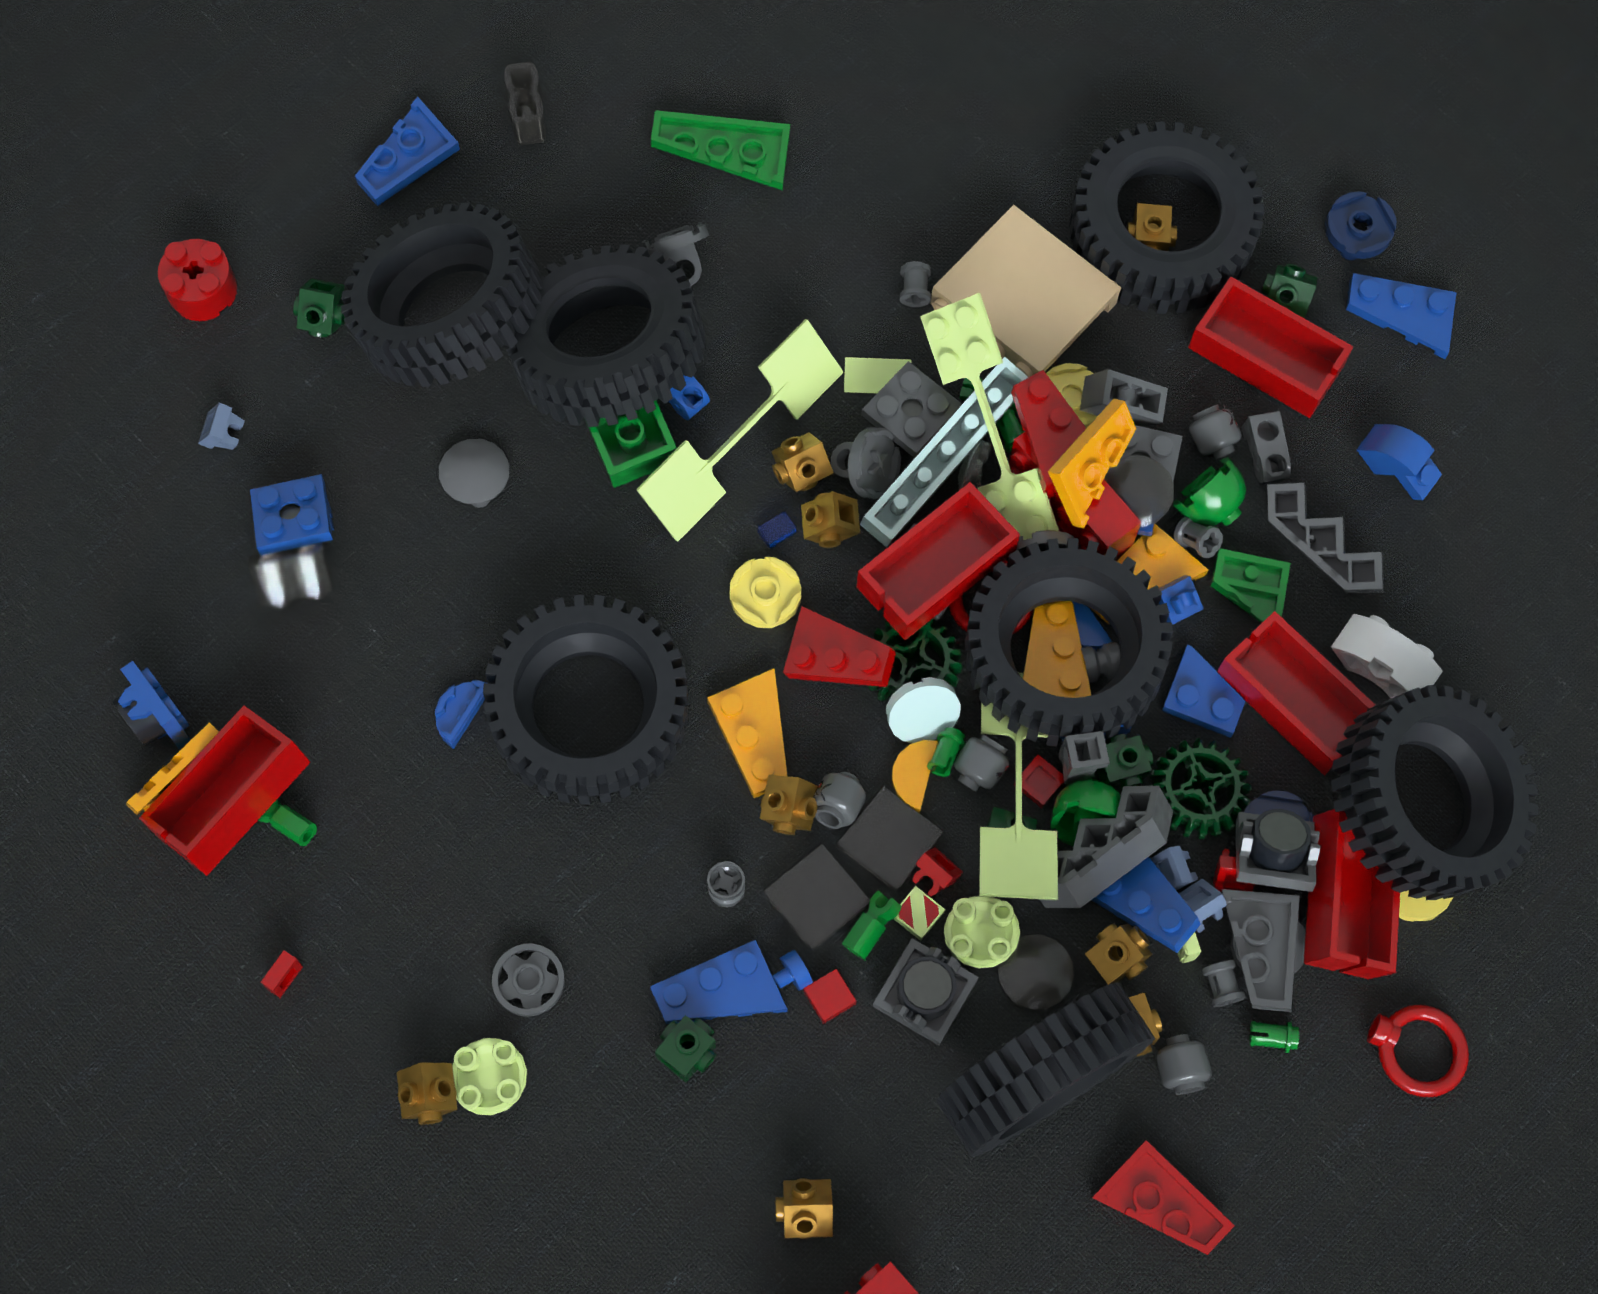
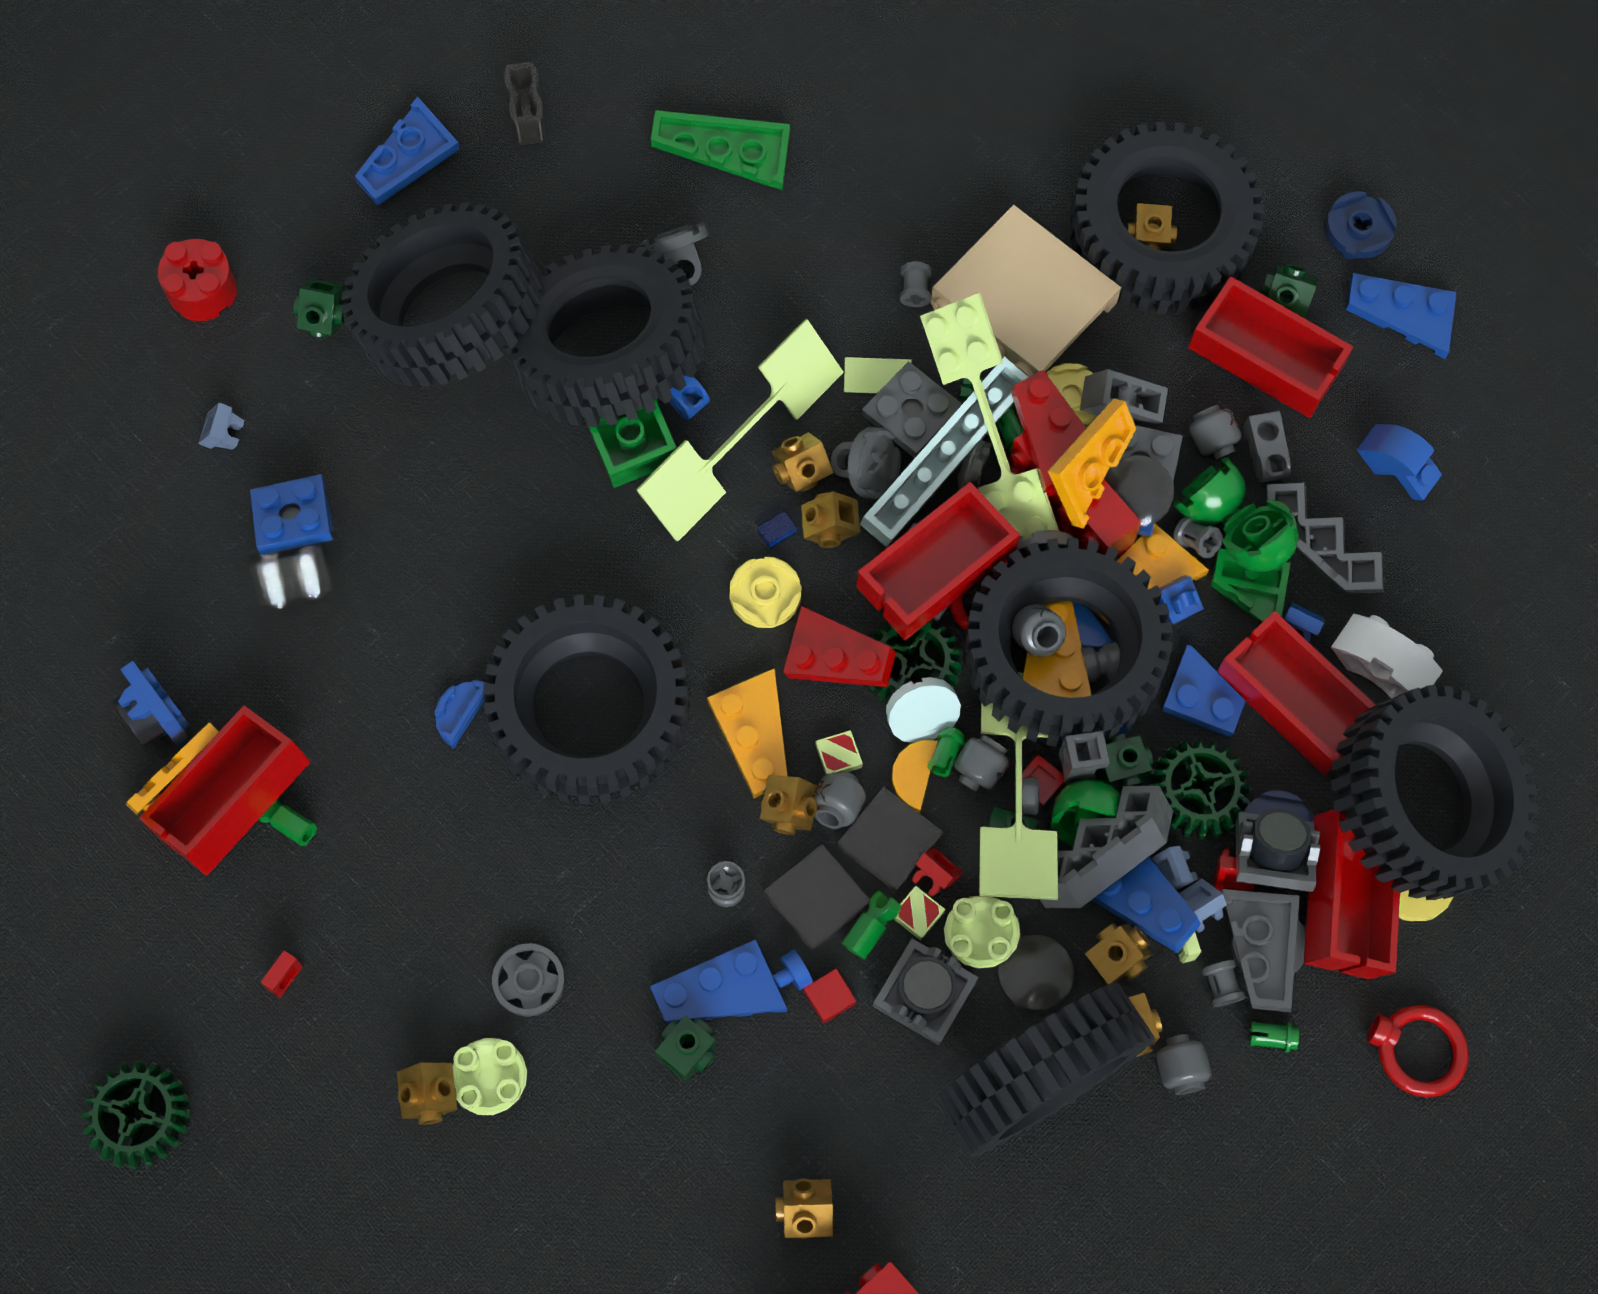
dark grey dish [439,439,510,508] -> none
red wing [1092,1140,1235,1255] -> none
none -> dark green gear [81,1061,192,1170]
none -> yellowish green tile [815,730,863,775]
none -> dark grey head [1011,604,1066,657]
none -> dark grey tile [1022,777,1039,815]
none -> green cylinder [1222,500,1299,572]
none -> blue tile [1284,602,1325,642]

